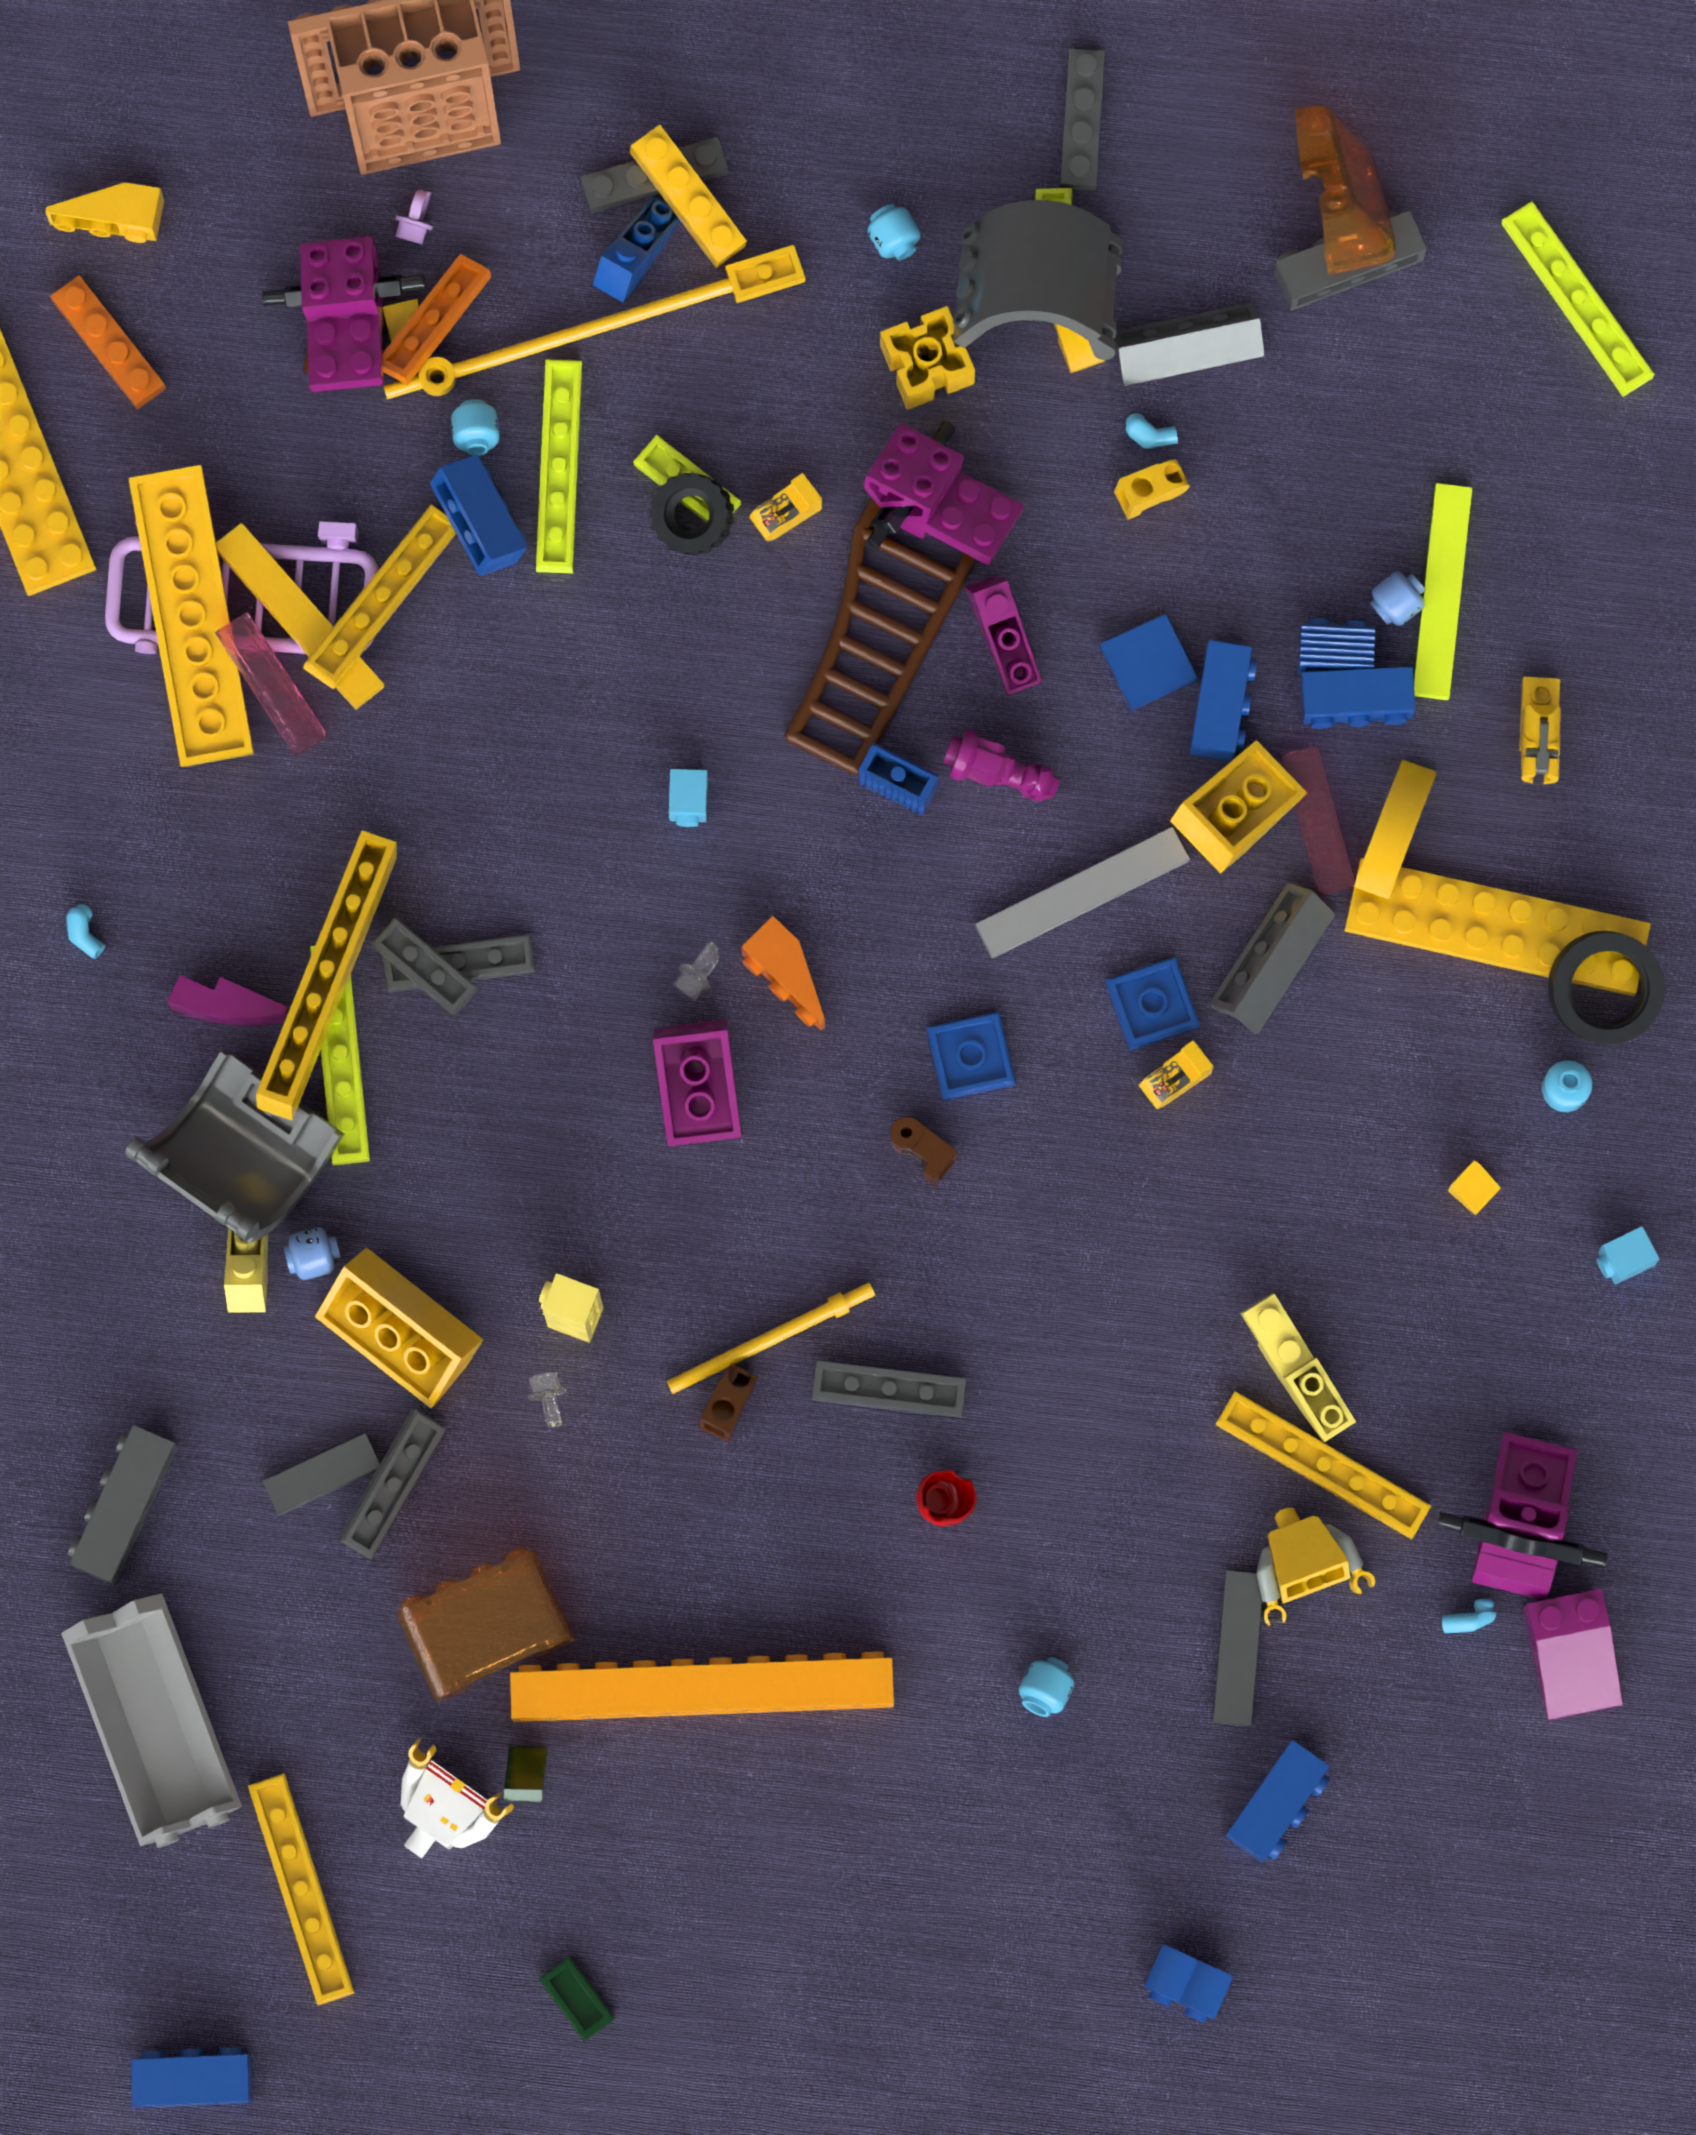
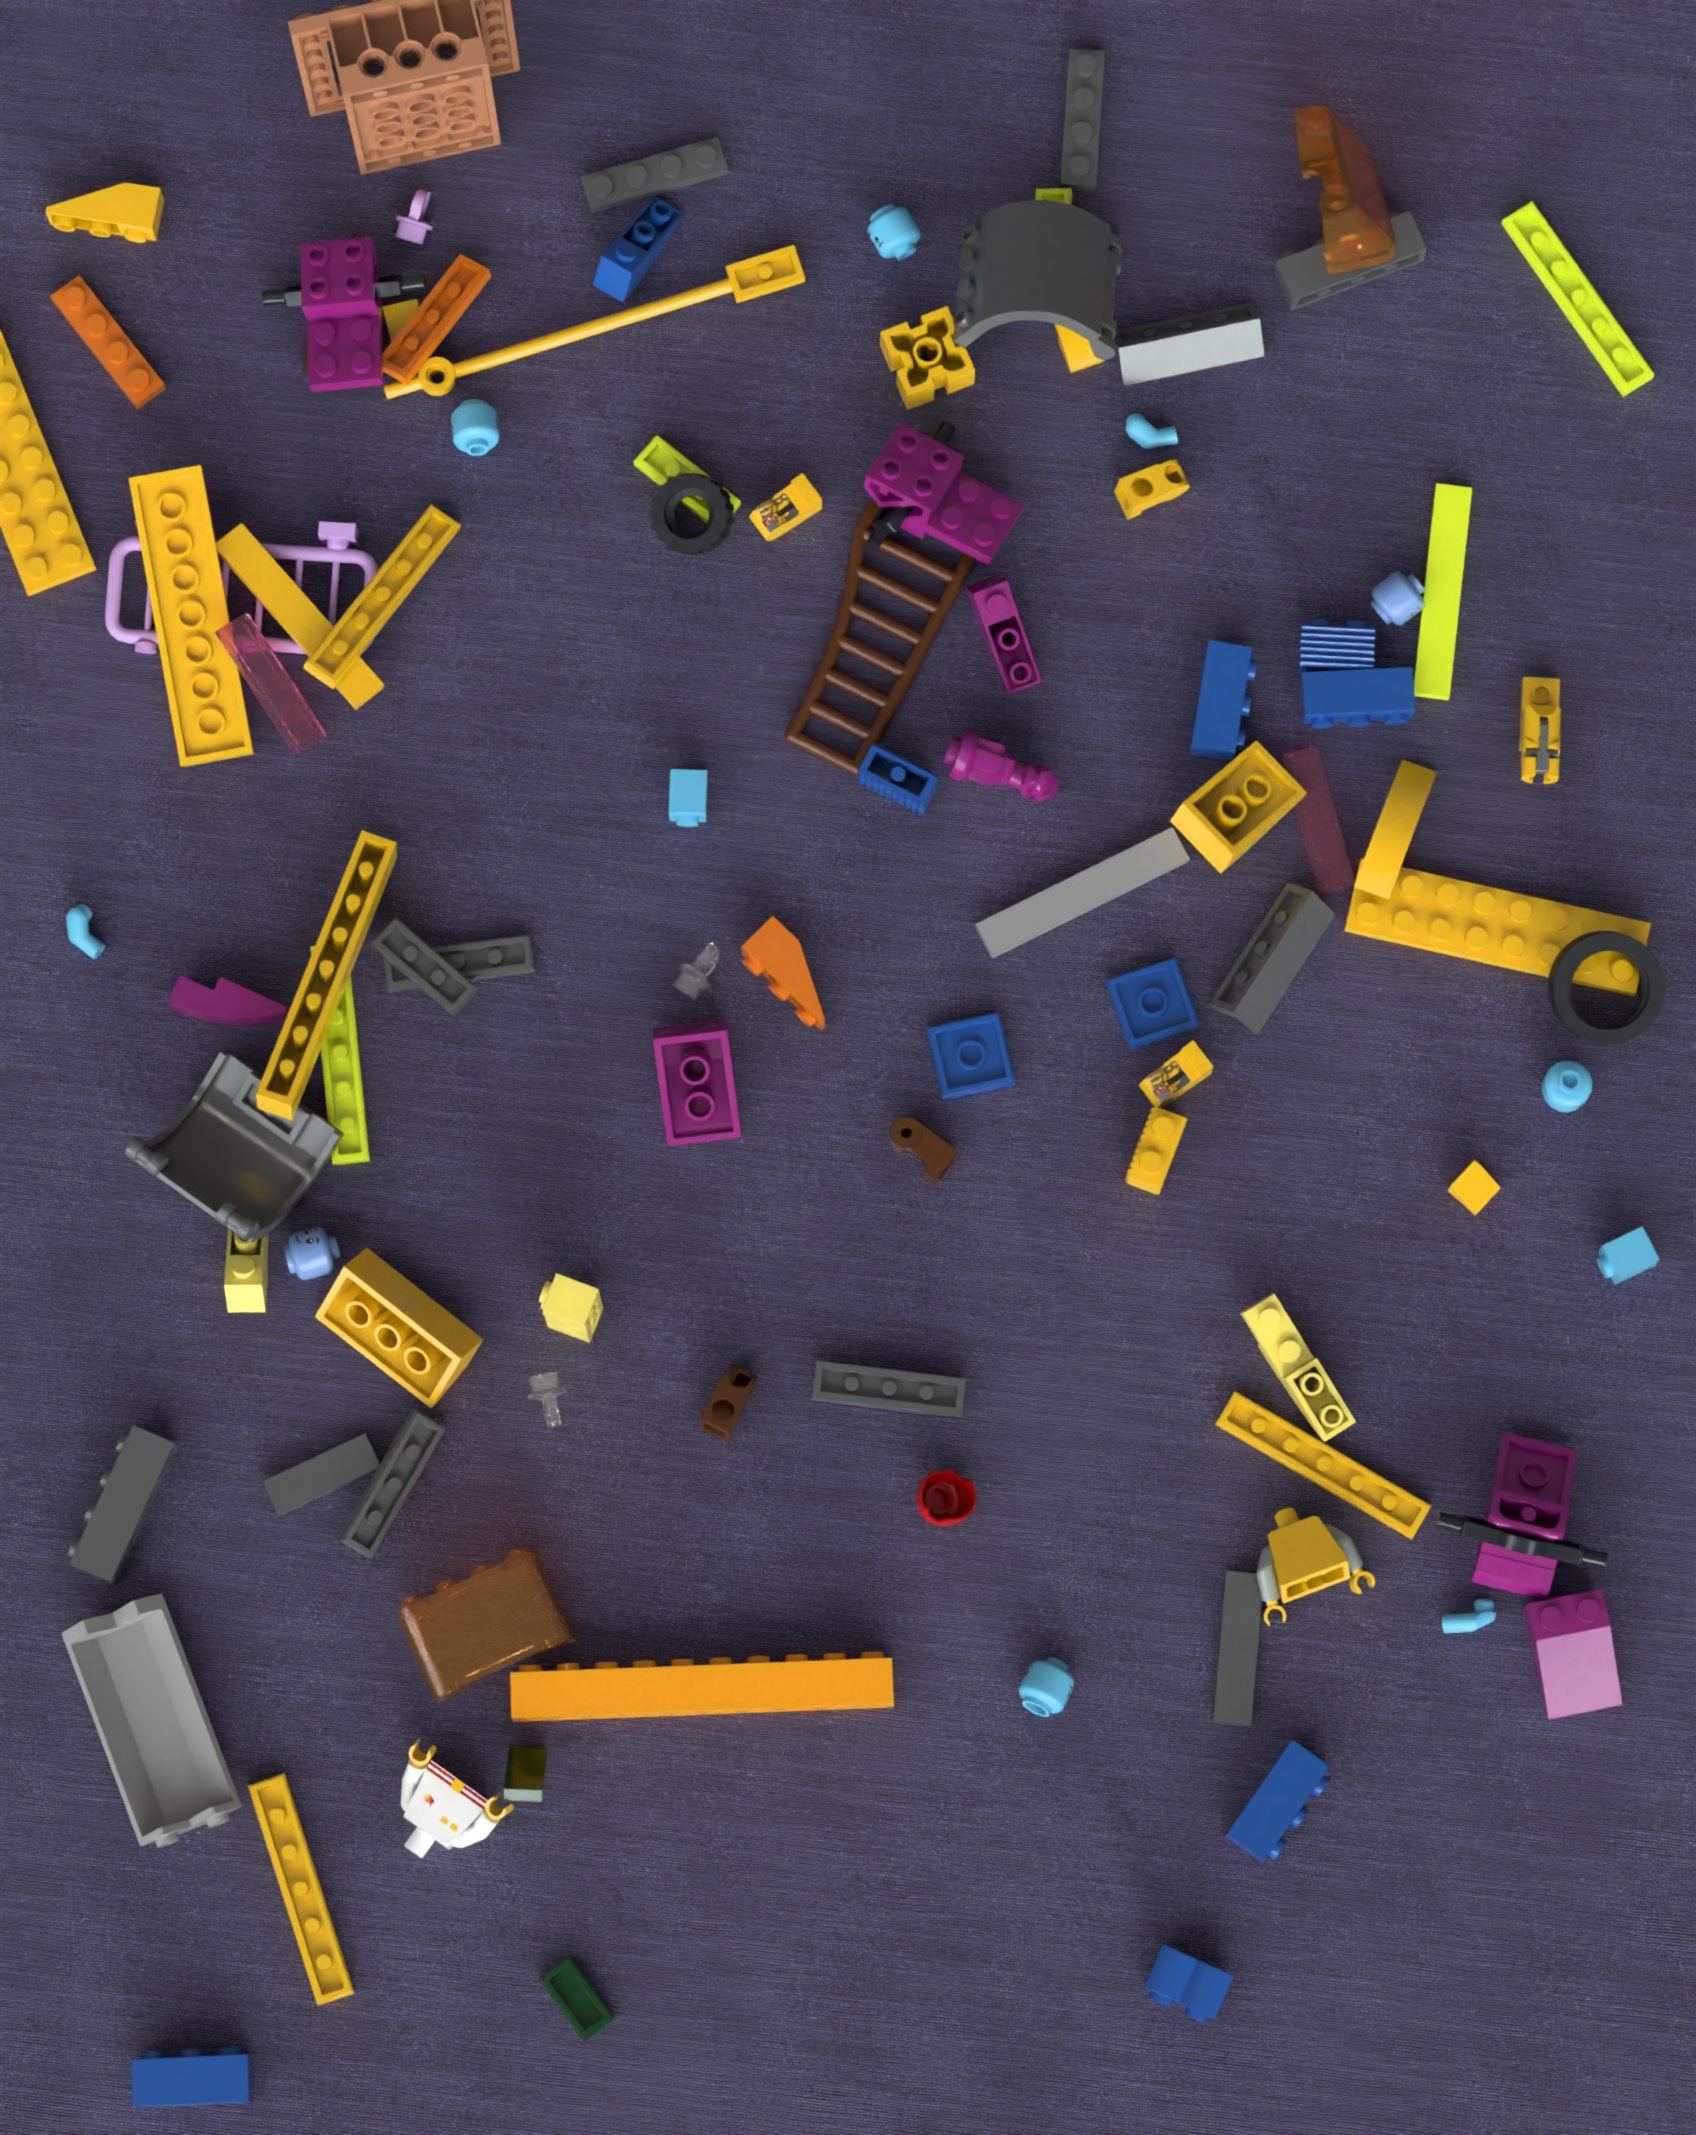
blue brick [430,454,528,576] -> none
neon yellow tile [536,360,582,573] -> none
yellow brick [630,124,747,269] -> none
yellow bar [666,1282,875,1394] -> none
blue tile [1099,614,1198,711] -> none
none -> yellow brick [1125,1107,1187,1195]

